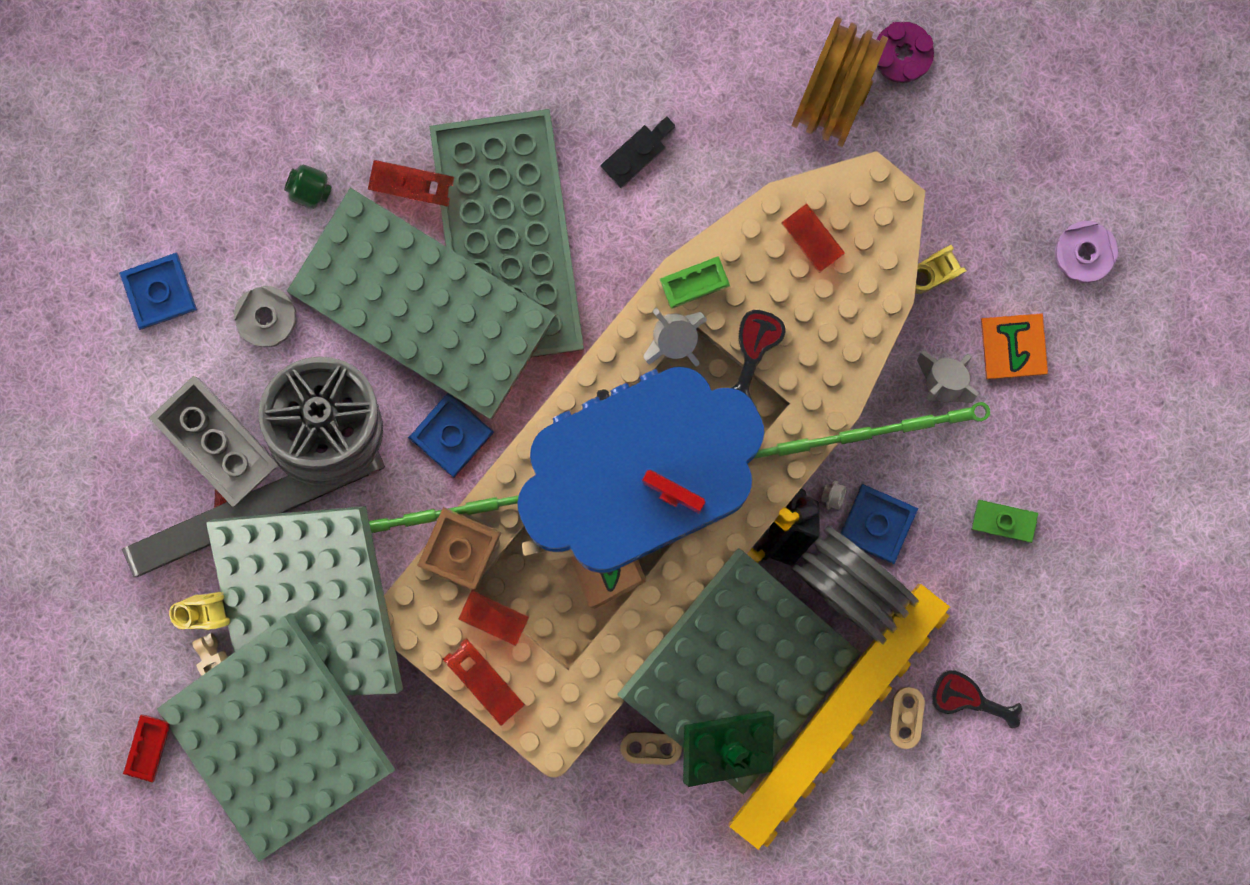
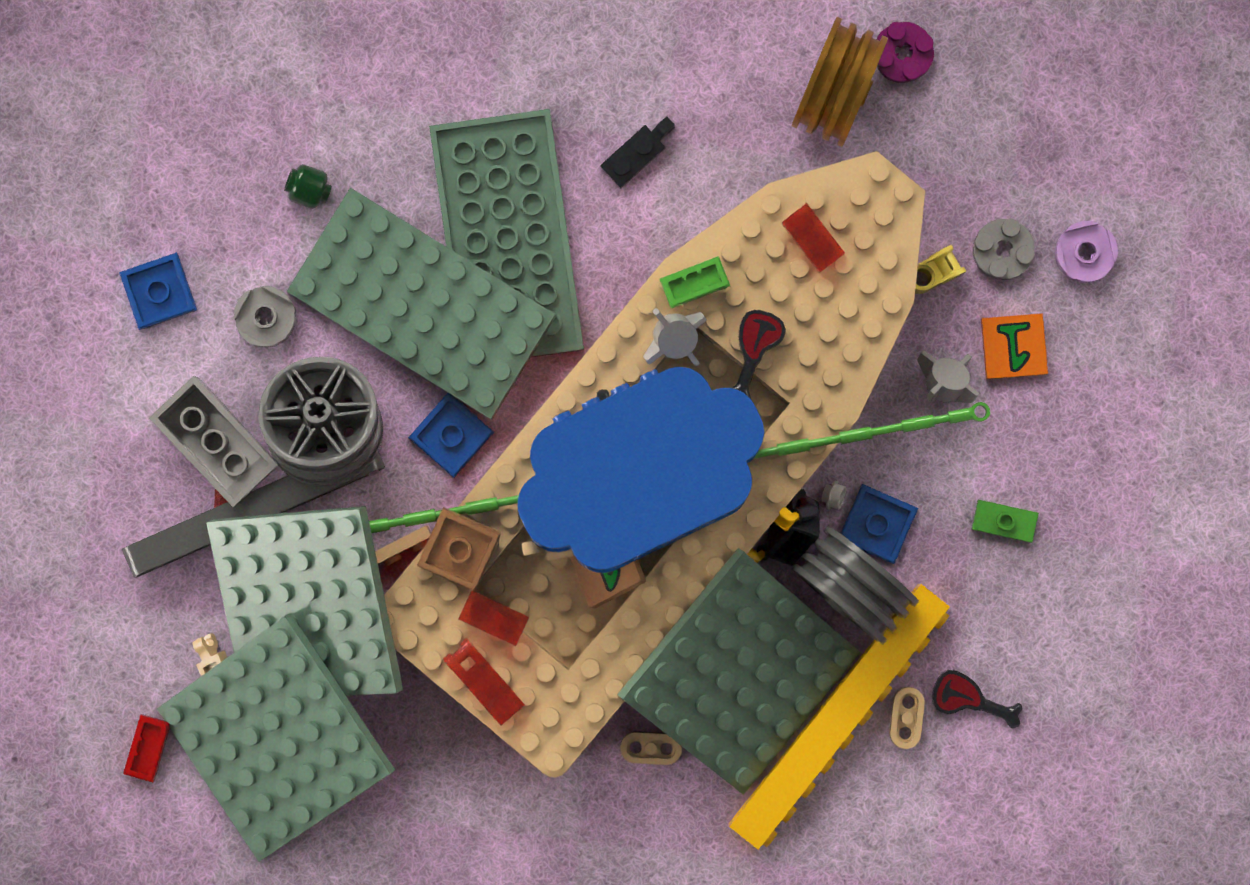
light yellow piece [169,592,230,630] -> none
clear red plate [368,160,455,207] -> none
red plate [642,470,705,513] -> none
dark green plate [683,710,774,787] -> none
none -> tan plate [375,525,432,567]
none -> light grey plate [973,219,1035,280]

